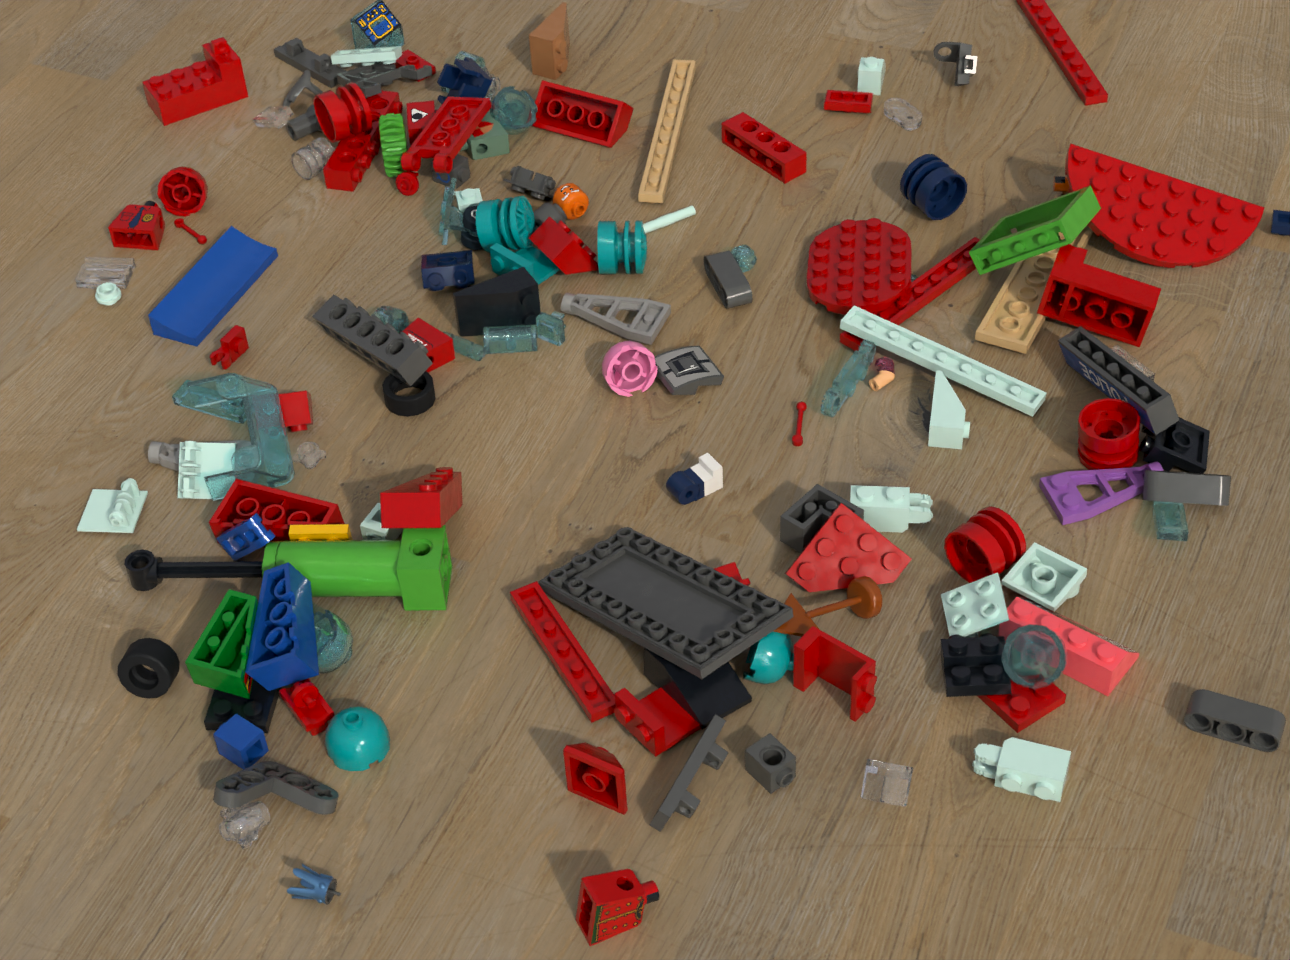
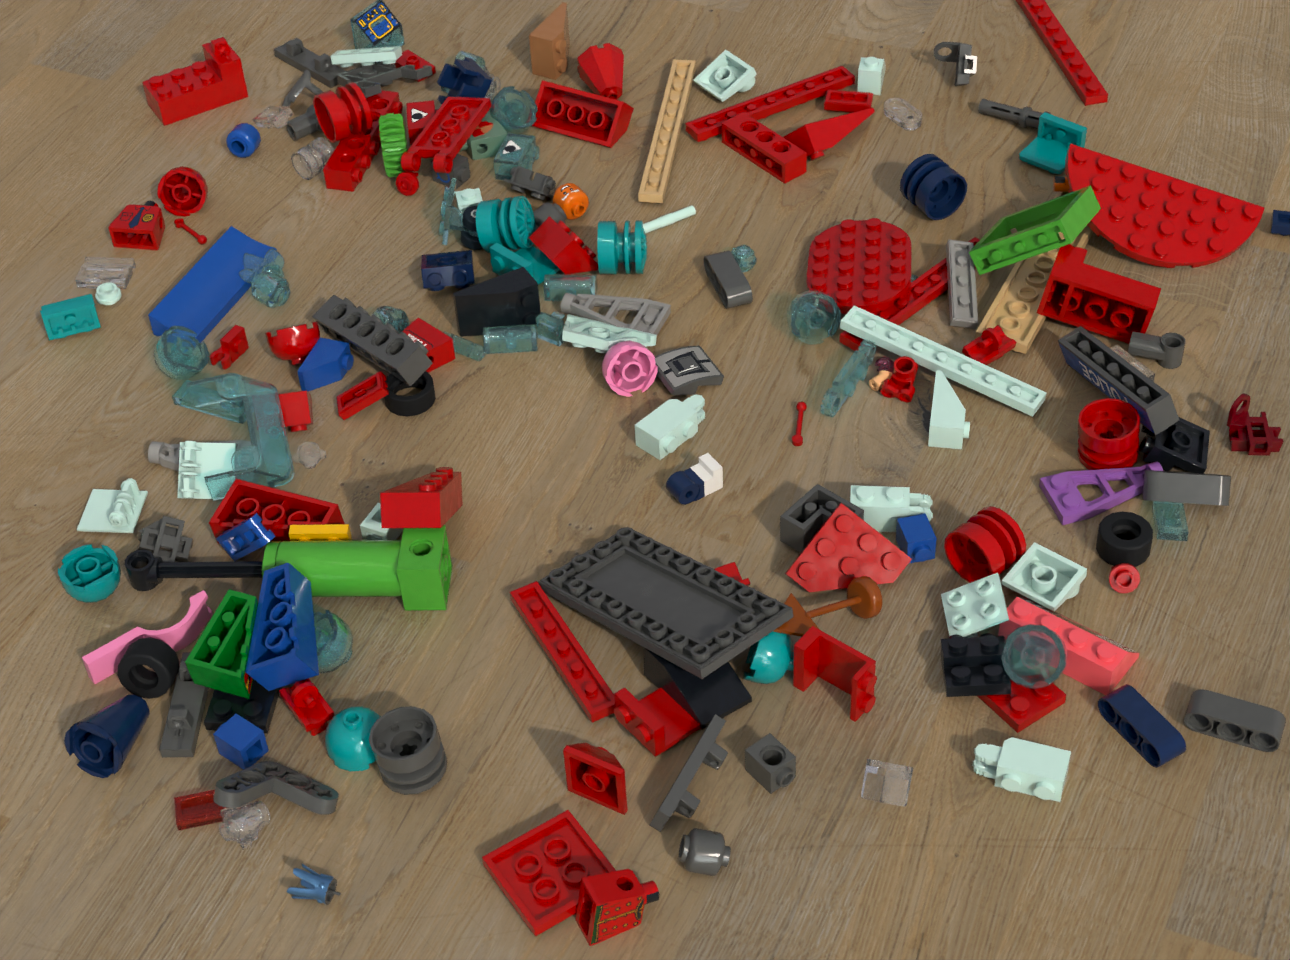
none -> teal bracket [40,294,101,341]
none -> teal cylinder [58,544,121,603]
none -> dark blue cone [64,694,150,778]
none -> bright pink piece [82,590,213,684]
none -> dark grey piece [136,516,193,562]
none -> clear light blue cylinder [153,326,209,380]
none -> dark grey hinge [159,652,209,758]
none -> clear red tile [174,790,244,831]
none -> blue head [226,123,261,158]
none -> clear light blue plate [239,248,285,288]
none -> clear light blue head [251,270,290,308]
none -> red cylinder [265,322,320,365]
none -> blue slope [297,337,354,391]
none -> red tile [336,371,389,420]
none -> dark grey wheel [369,706,447,795]
none -> red plate [482,810,616,937]
none -> clear light blue brick [493,133,539,180]
none -> clear light blue brick [544,274,598,301]
none -> light aqua wing [562,314,657,353]
none -> red cone [577,43,624,100]
none -> light aqua hinge [635,394,705,460]
none -> dark grey head [678,828,731,876]
none -> red plate [685,66,855,142]
none -> light aqua slope [693,50,757,102]
none -> red wedge [783,108,875,161]
none -> clear light blue cylinder [786,290,841,344]
none -> red plate [880,356,918,403]
none -> blue brick [896,514,937,564]
none -> light grey tile [946,239,978,329]
none -> red hips [962,325,1017,365]
none -> dark grey pin [978,98,1051,129]
none -> teal bracket [1019,112,1087,174]
none -> black tyre [1096,511,1153,567]
none -> dark blue beam [1098,684,1186,768]
none -> plate [1109,563,1140,593]
none -> dark grey piece [1128,331,1186,369]
none -> dark red piece [1227,393,1284,456]

